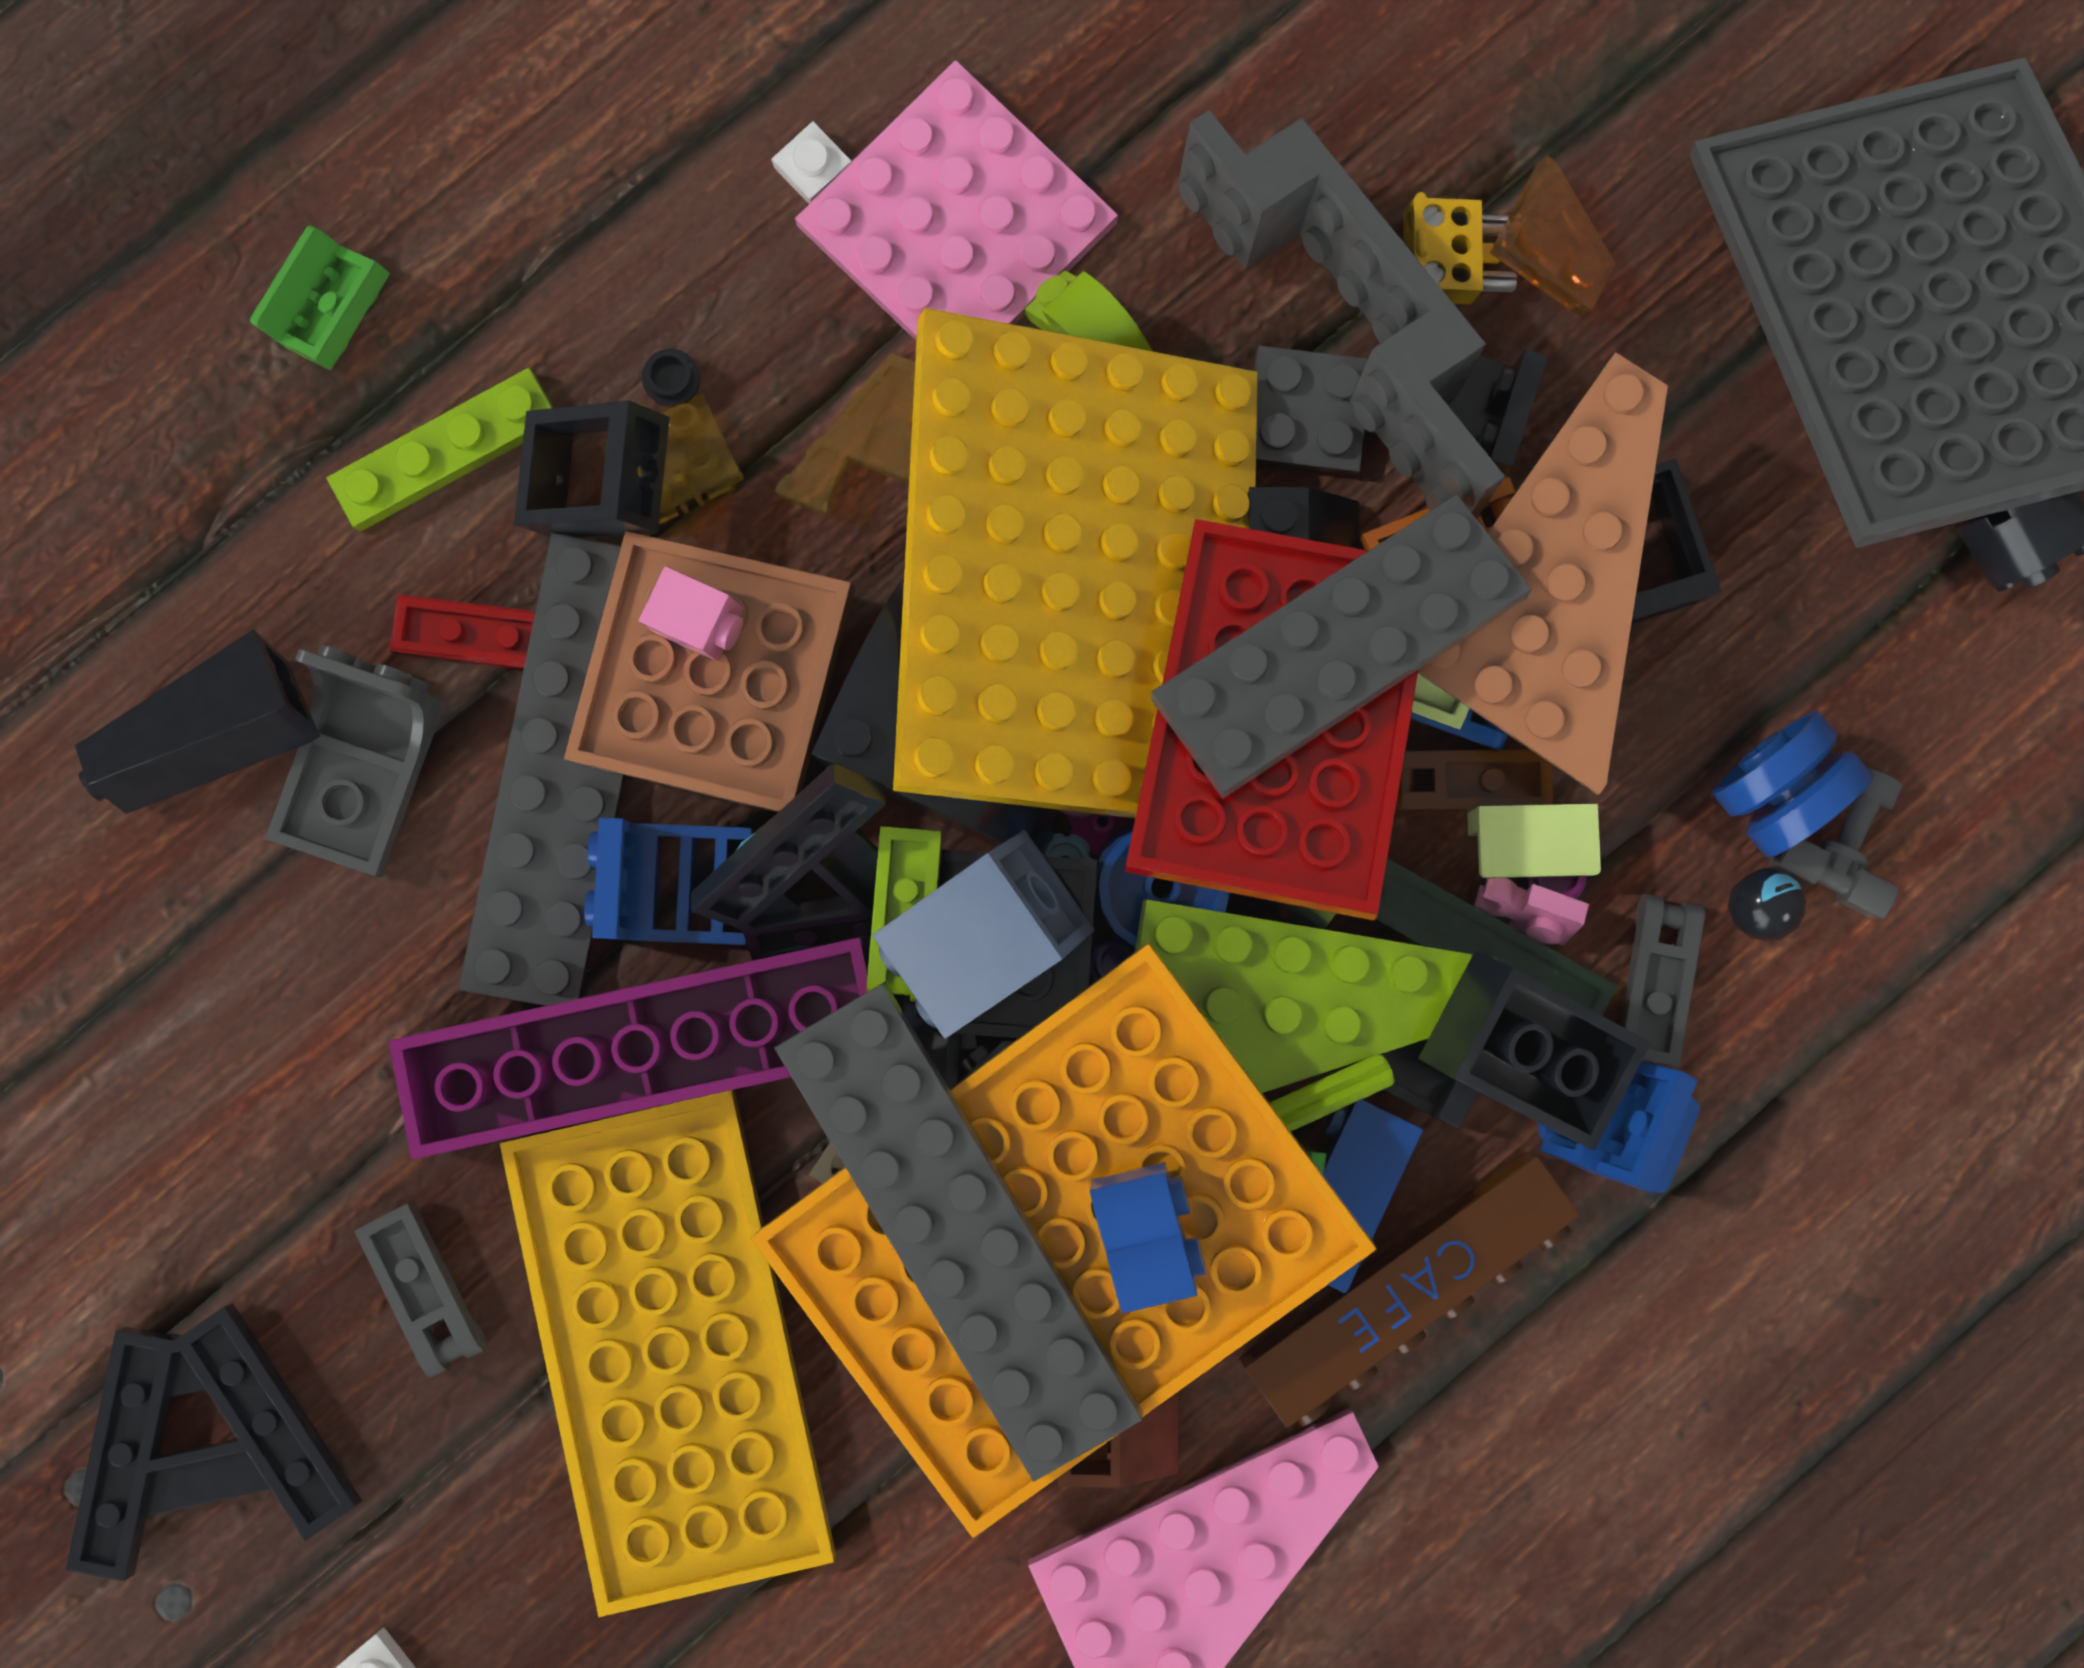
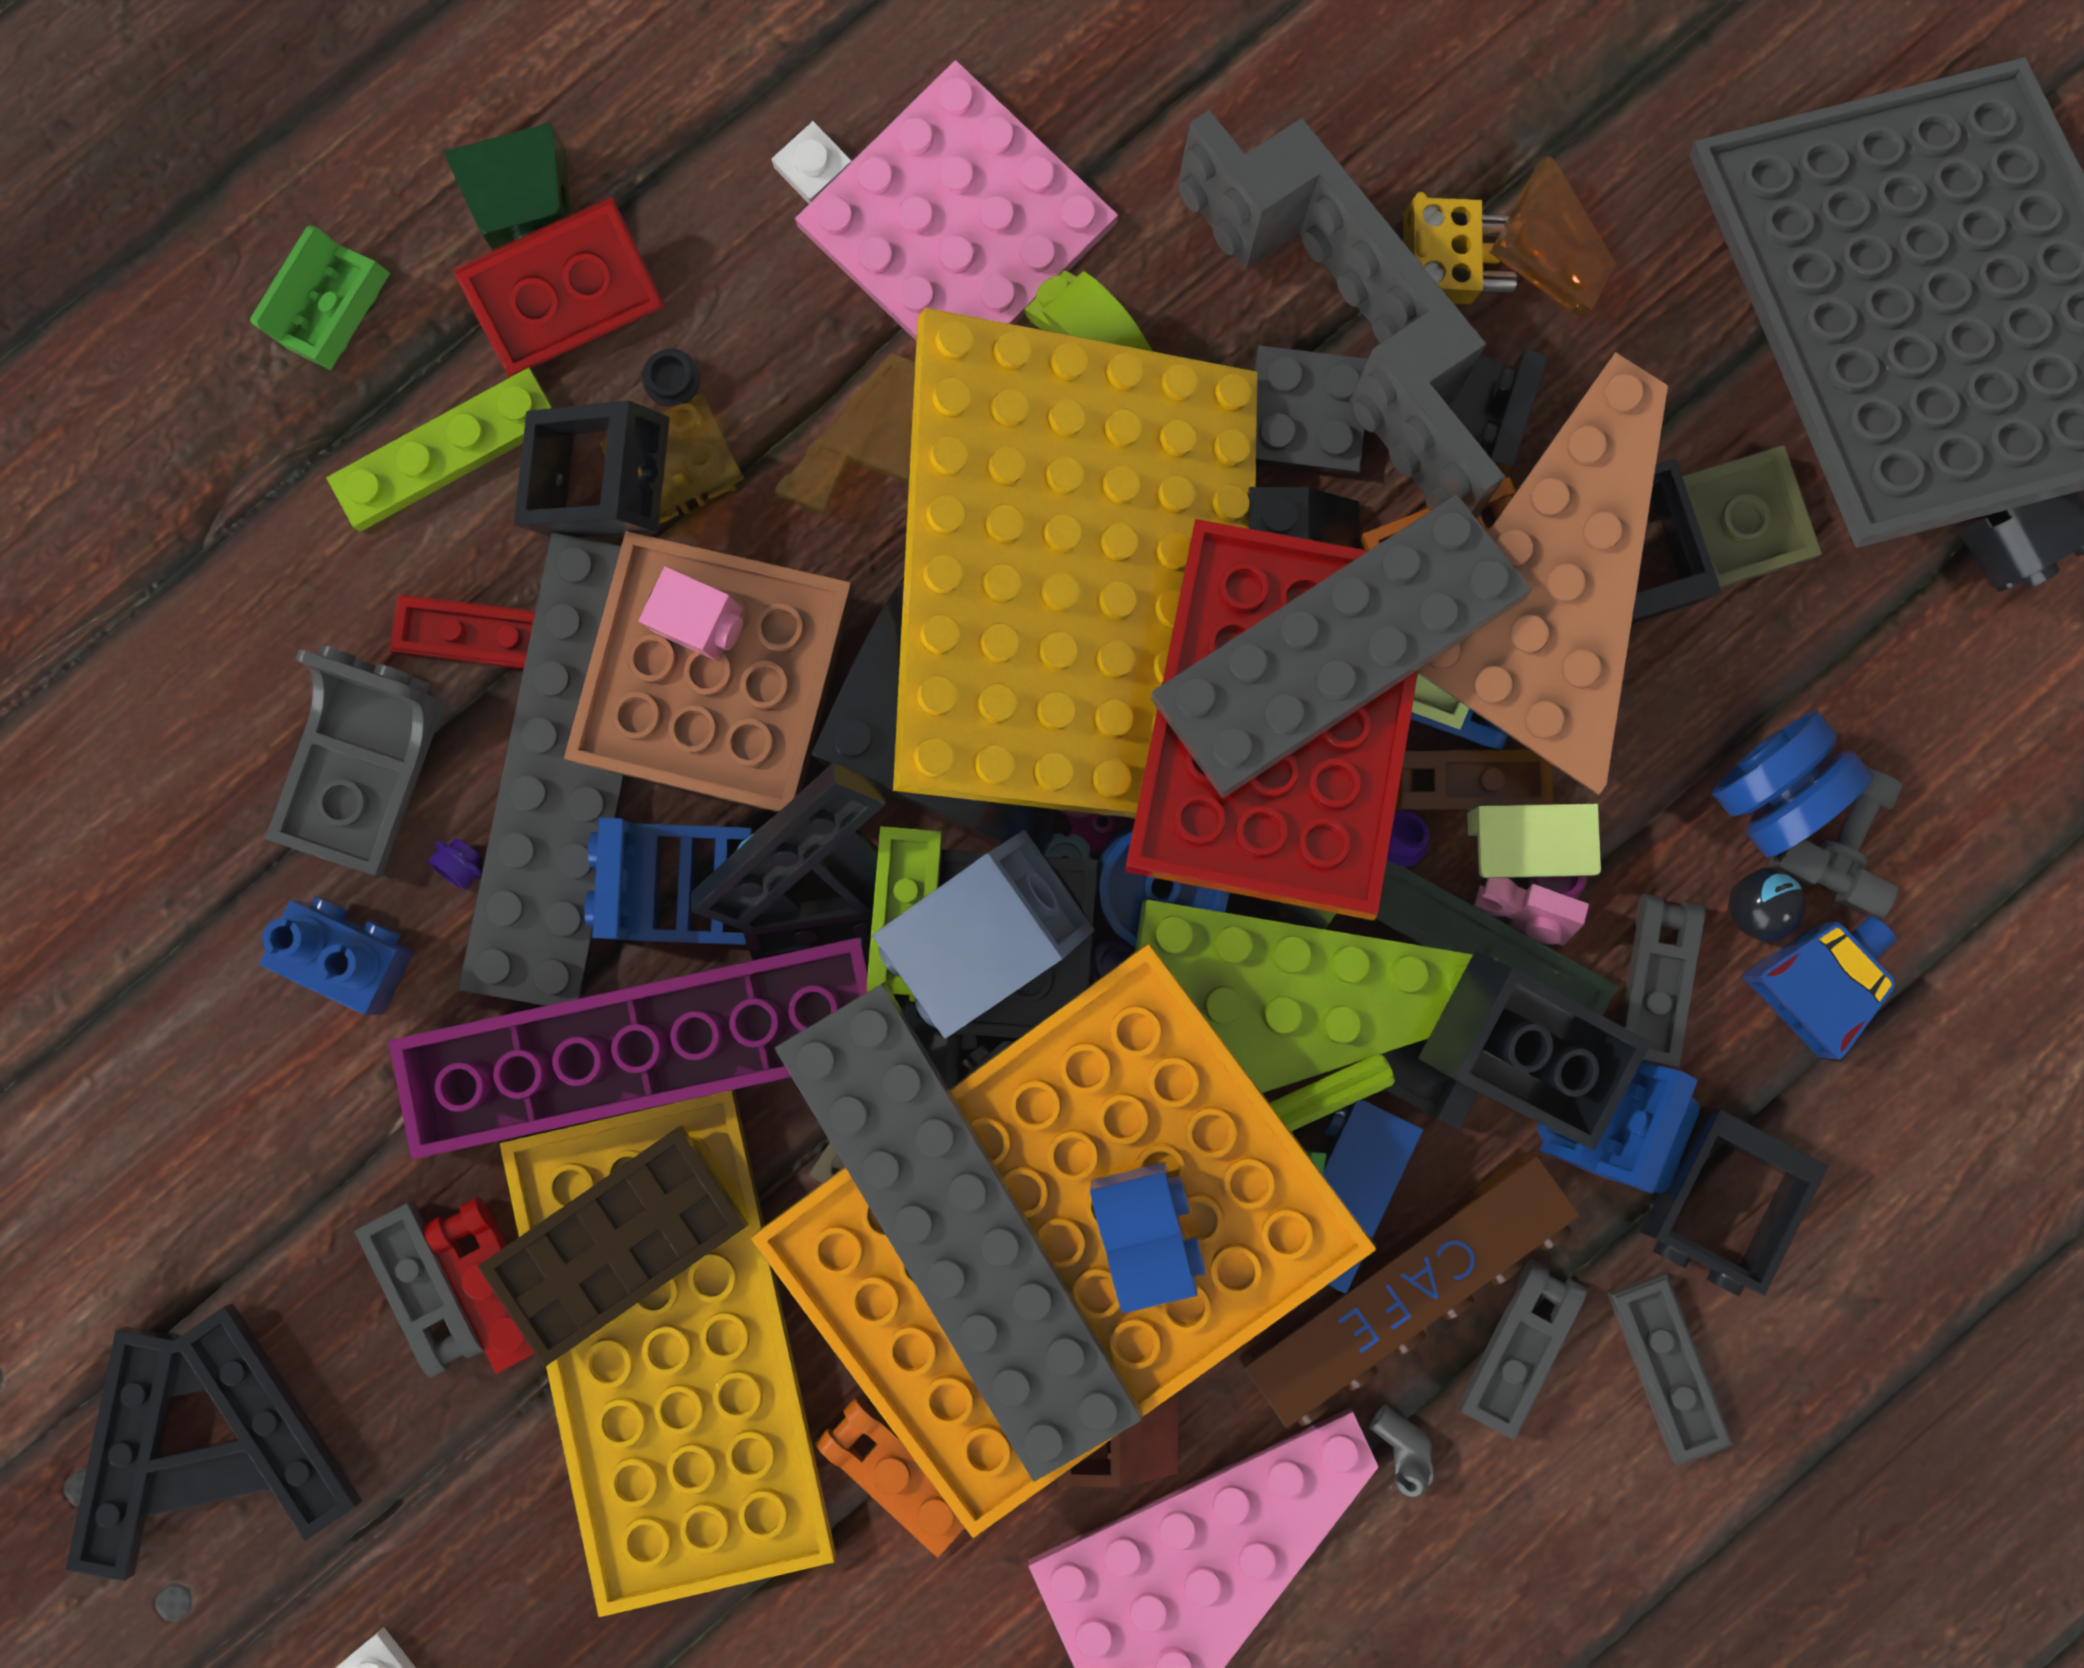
black slope [75,629,320,814] -> none
none -> blue brick [258,896,414,1015]
none -> red plate [423,1197,535,1374]
none -> dark purple plate [427,838,483,891]
none -> dark green torso [445,123,571,250]
none -> red tile [452,196,665,378]
none -> dark brown plate [477,1126,749,1368]
none -> orange plate [815,1397,965,1558]
none -> dark grey arm [1369,1404,1434,1497]
none -> dark purple plate [1387,810,1430,867]
none -> dark grey plate [1456,1259,1587,1440]
none -> dark grey tile [1607,1272,1733,1466]
none -> black window [1640,1106,1829,1297]
none -> olive plate [1682,445,1822,588]
none -> blue torso [1741,916,1897,1060]

